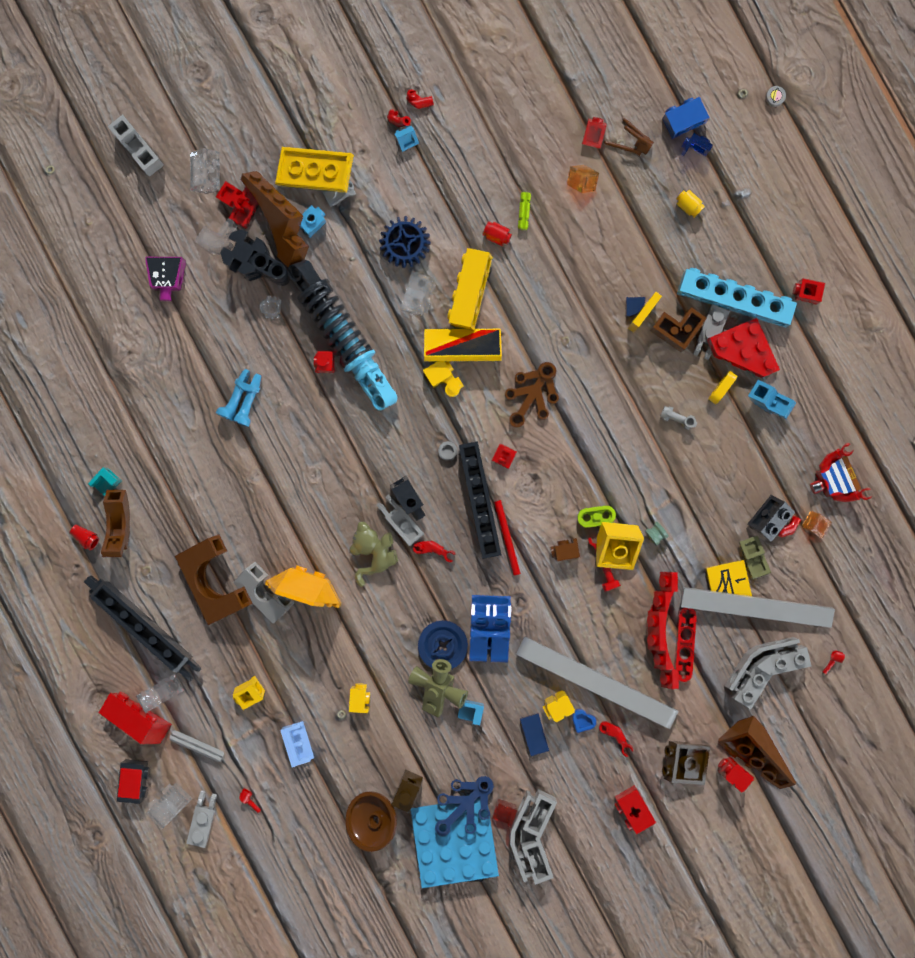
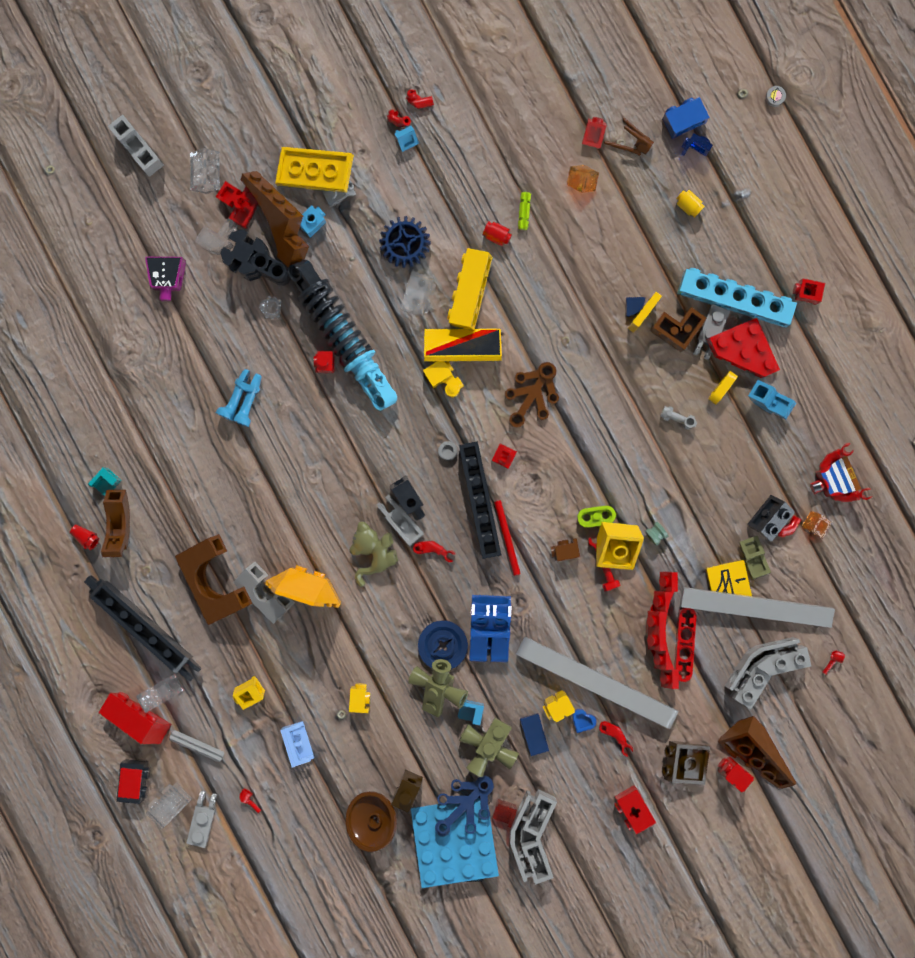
none -> olive brick [459,717,519,777]

